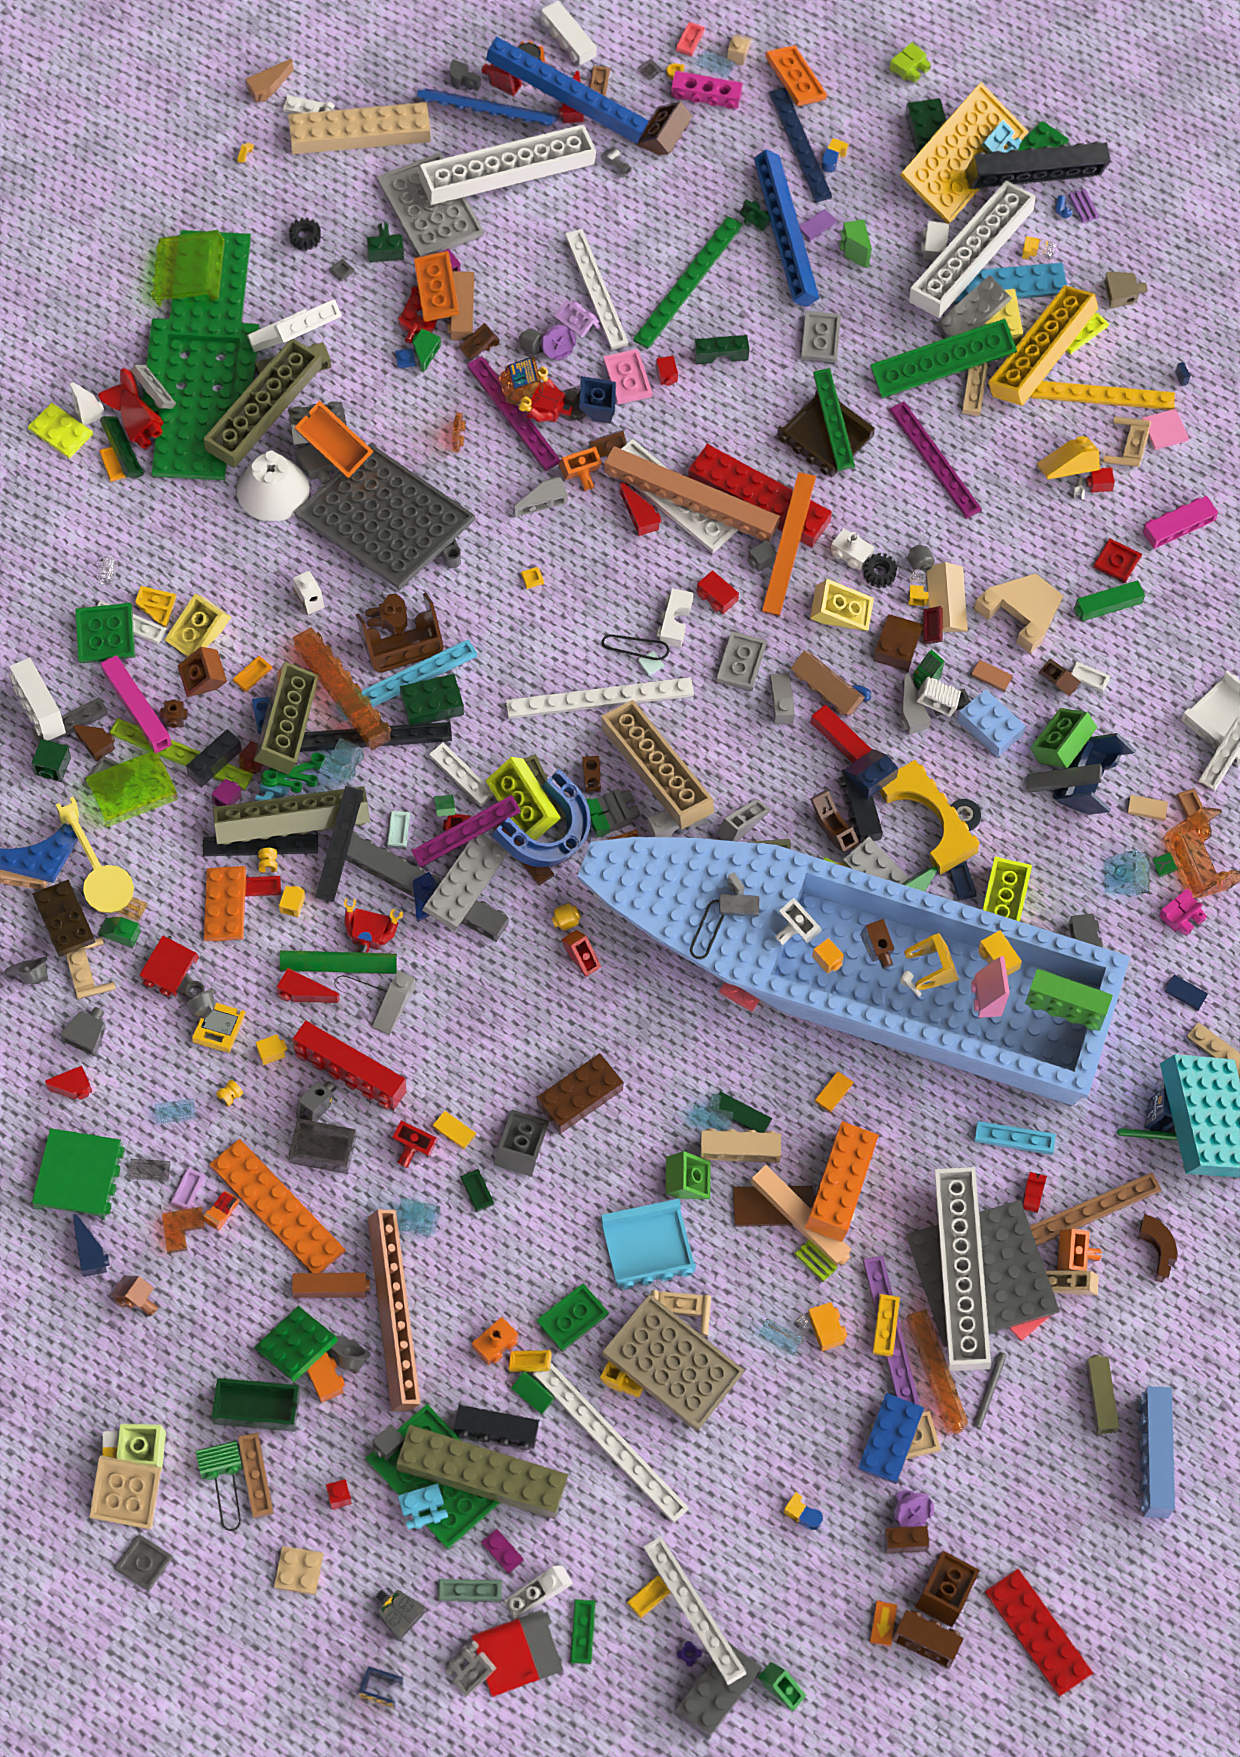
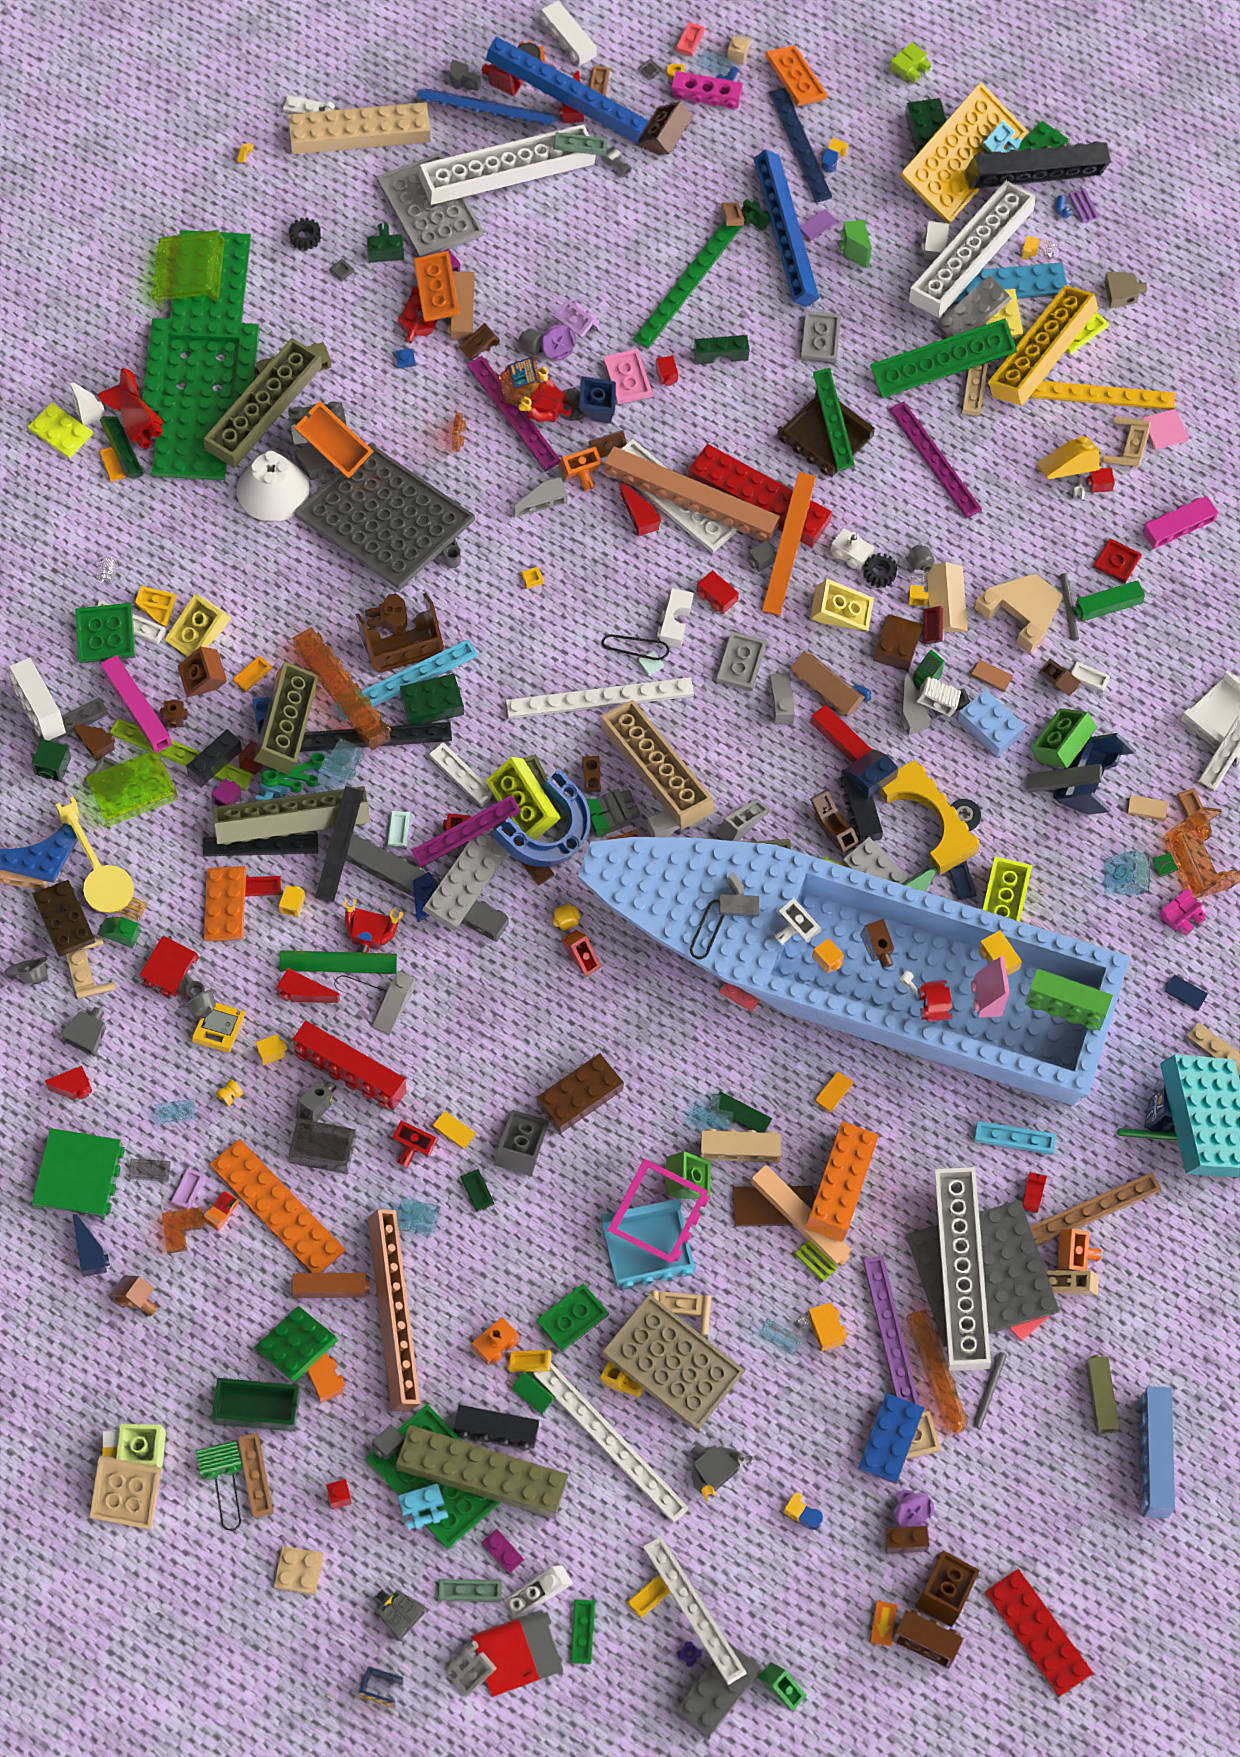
flat silver tile [114,1534,174,1592] -> none
light grey plate [131,365,176,409] -> none
medium nougat slope [245,59,294,103] -> none
white panel [247,299,341,352] -> none
yellow wheel [258,848,277,873] -> none
white torso [292,571,325,615] -> none
dark grey piece [331,1336,371,1374] -> none
green slope [412,329,441,372] -> none
green tile [434,794,456,817] -> none
white plate [566,229,628,350] -> none
yellow tile [872,1294,900,1357] -> none
yellow hose [904,933,959,990] -> none
dark grey brick [1069,913,1103,948] -> none
reddish brown arch [1138,1214,1178,1283] -> none
dark blue tile [1175,362,1191,386] -> none
none -> sand green tile [554,132,608,156]
none -> dark pink window [607,1158,710,1264]
none -> dark grey torso [690,1443,754,1501]
none -> blue arm [715,66,739,81]
none -> medium nougat tile [721,202,744,226]
none -> red brick [917,980,952,1022]
none -> dark grey bar [1060,573,1079,640]

